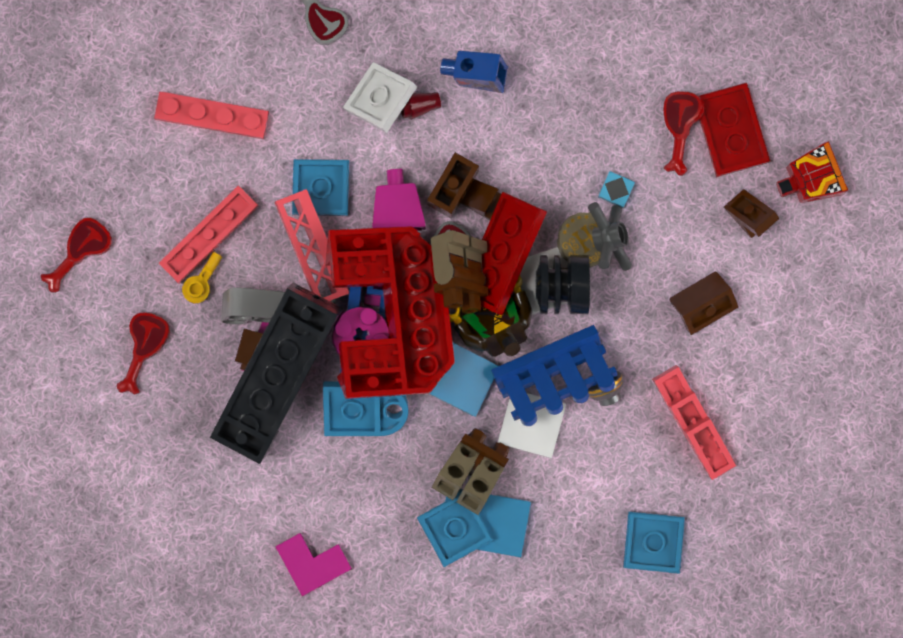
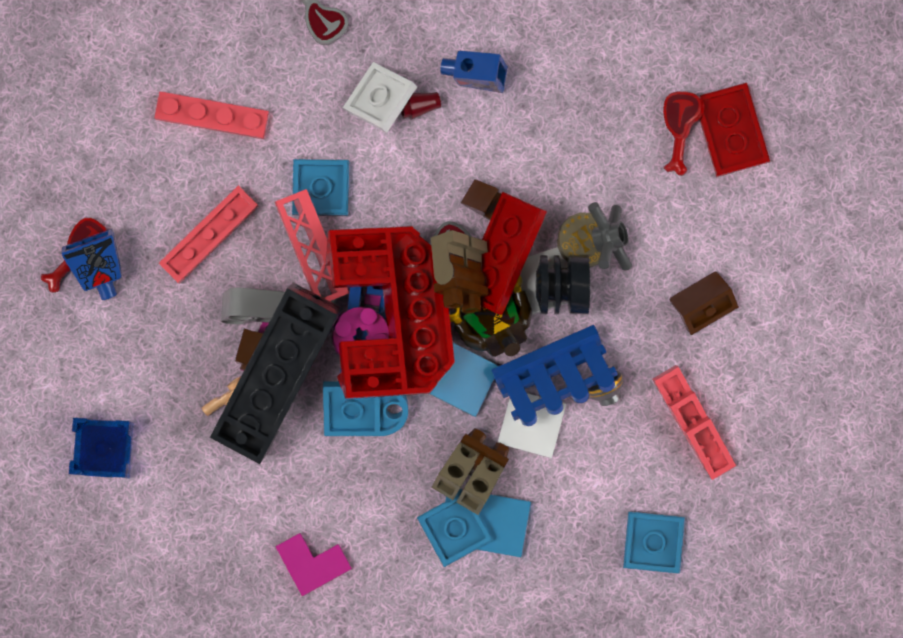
red piece [116,312,170,395] -> none
yellow plate [182,251,223,304] -> none
dark pink torso [372,169,426,231] -> none
reddish brown brick [427,152,479,219] -> none
tile [598,171,635,208] -> none
reddish brown slope [723,189,779,238] -> none
torso [776,141,848,203] -> none
none -> blue torso [61,229,122,300]
none -> clear blue panel [69,418,134,479]
none -> light nougat plate [201,376,241,416]

